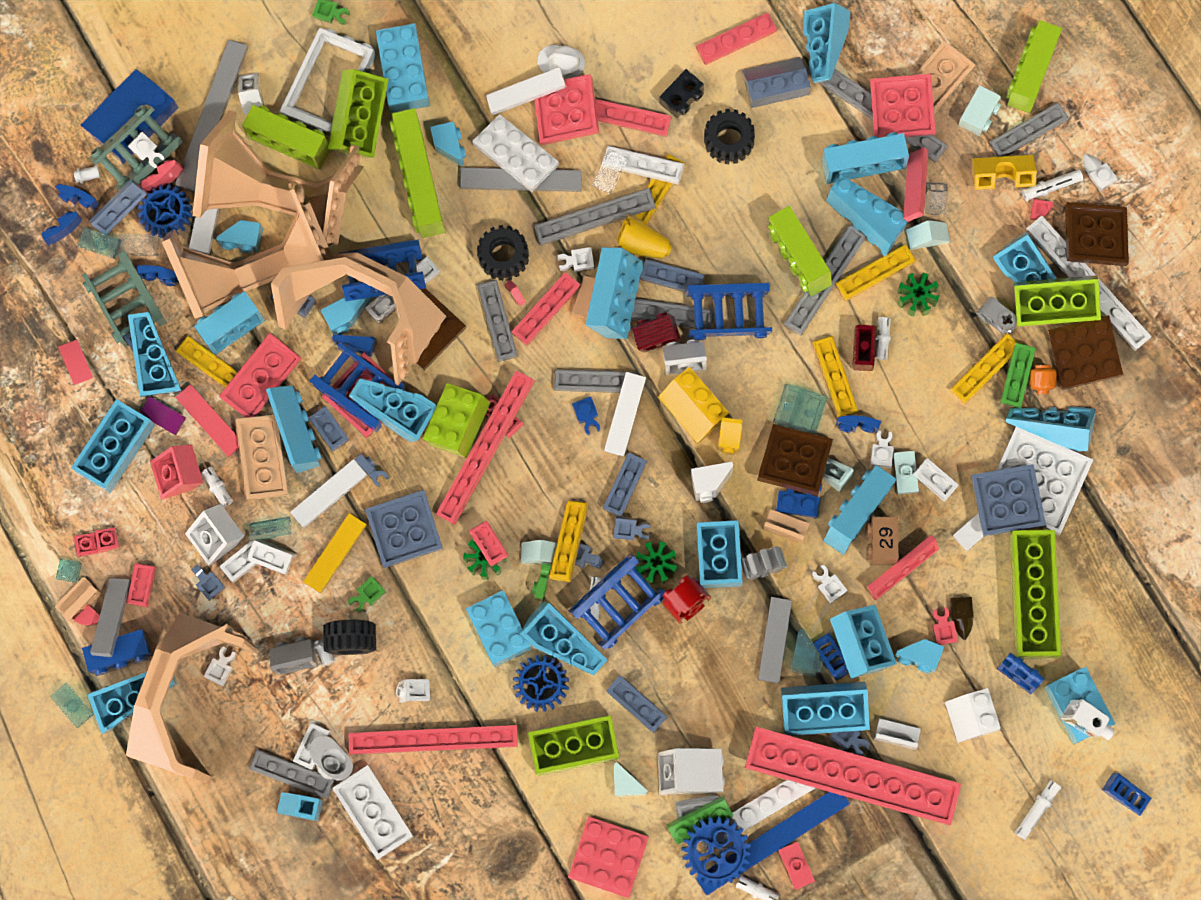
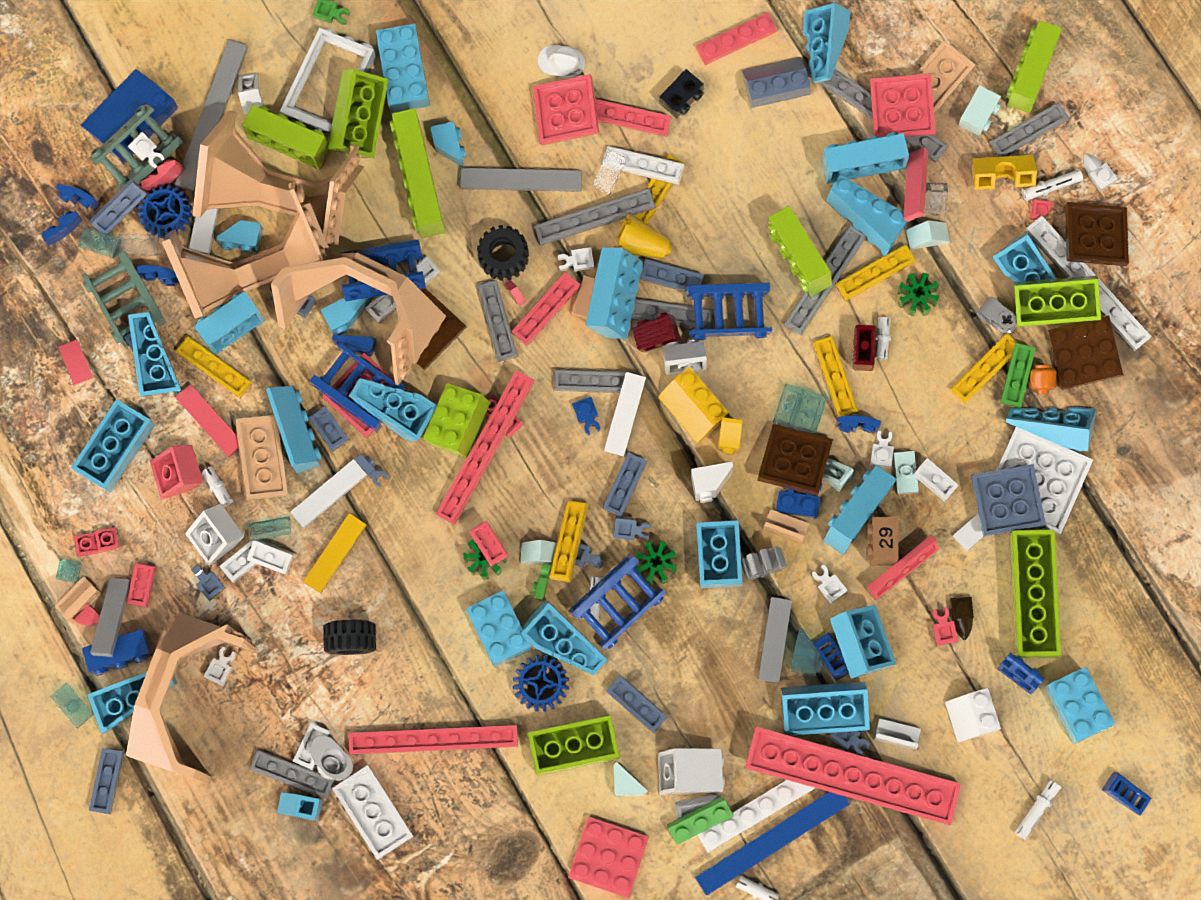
white pin [73,165,100,184] -> none
magenta slope [140,396,186,435] -> none
coral tile [218,333,302,418] -> none
light grey slope [269,637,318,675] -> none
white pin [313,639,335,666] -> none
bright green plate [348,576,386,613] -> none
sand blue plate [365,490,443,568] -> none
white bracket [396,679,430,703] -> none
white plate [472,114,559,192] -> none
white tile [486,67,567,115] -> none
red brick [663,575,711,624] -> none
blue gear [681,816,751,887] -> none
black tyre [704,109,755,165] -> none
coral plate [778,842,815,890] -> none
medium azure slope [894,639,944,674] -> none
white torso [1060,700,1115,740] -> none
none -> sand blue plate [89,748,124,815]

